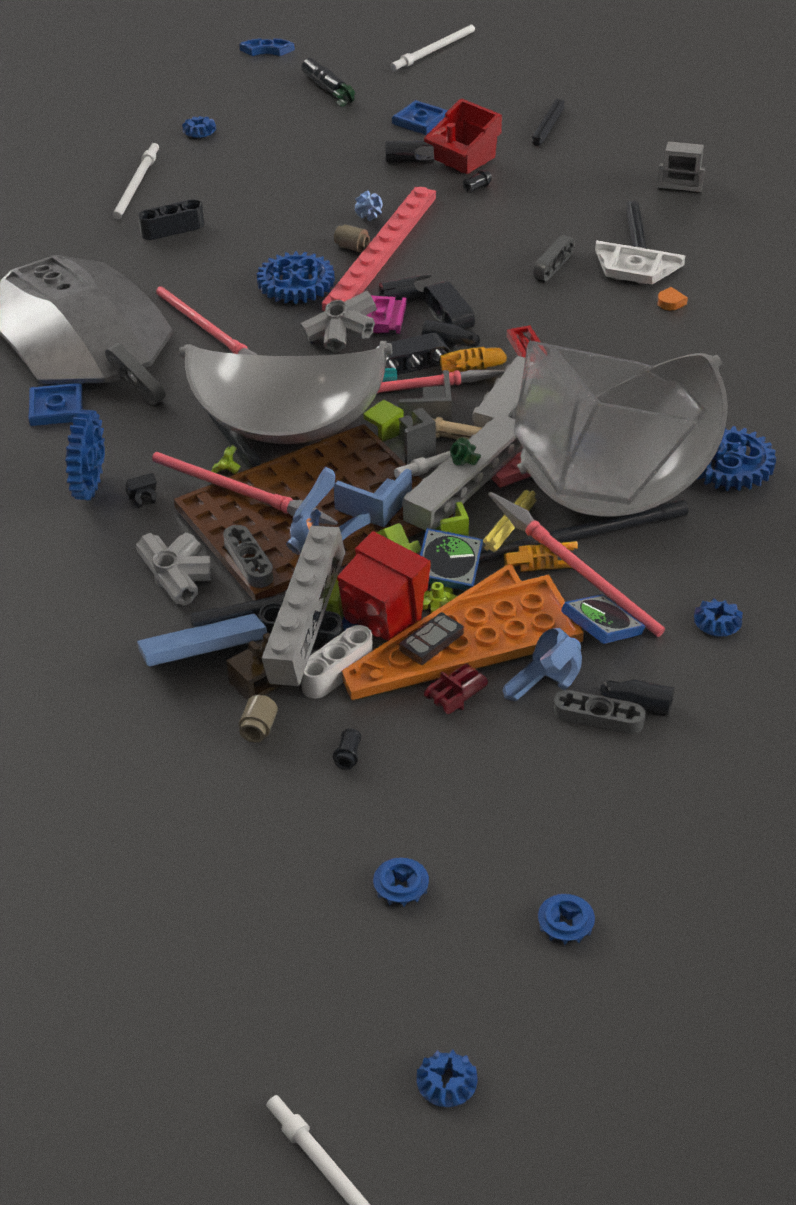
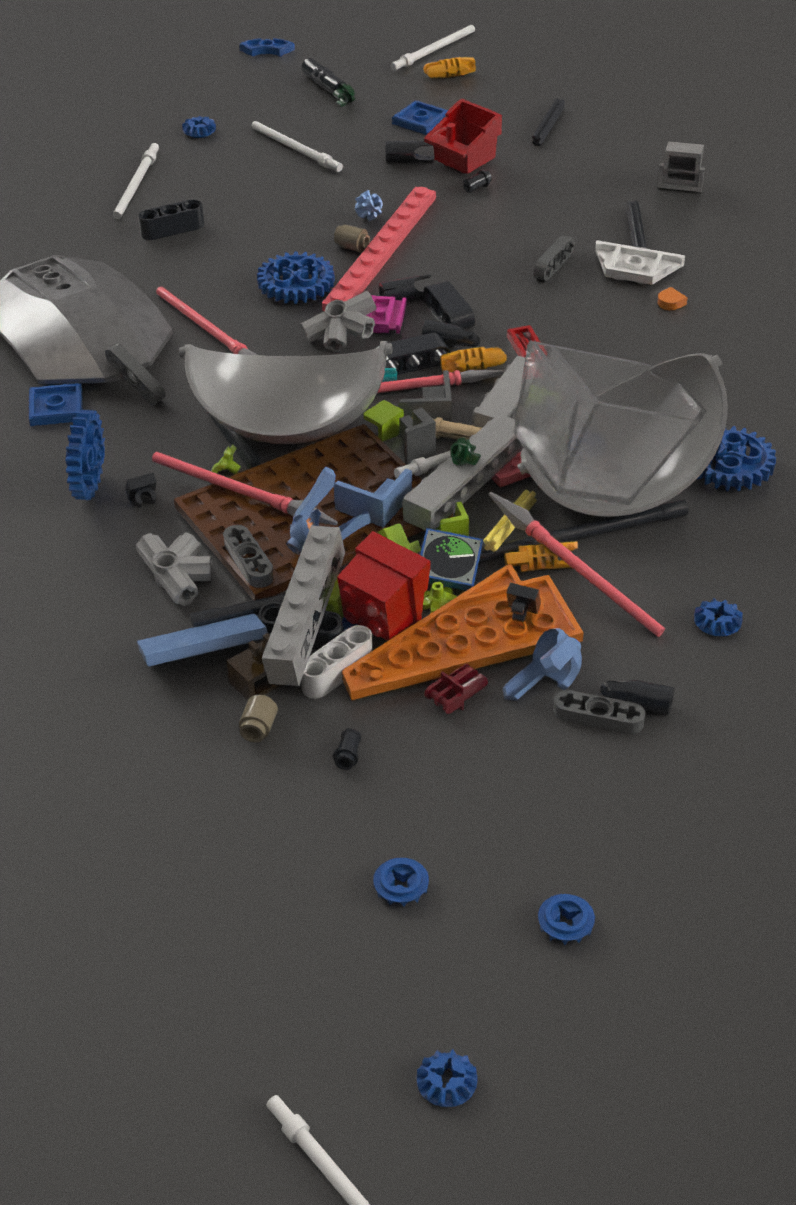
tile [399,612,464,665] -> none
tile [561,594,645,644] -> none
none -> white bar [251,121,343,172]
none -> light orange hinge [423,57,476,78]
none -> black tile [506,583,541,622]

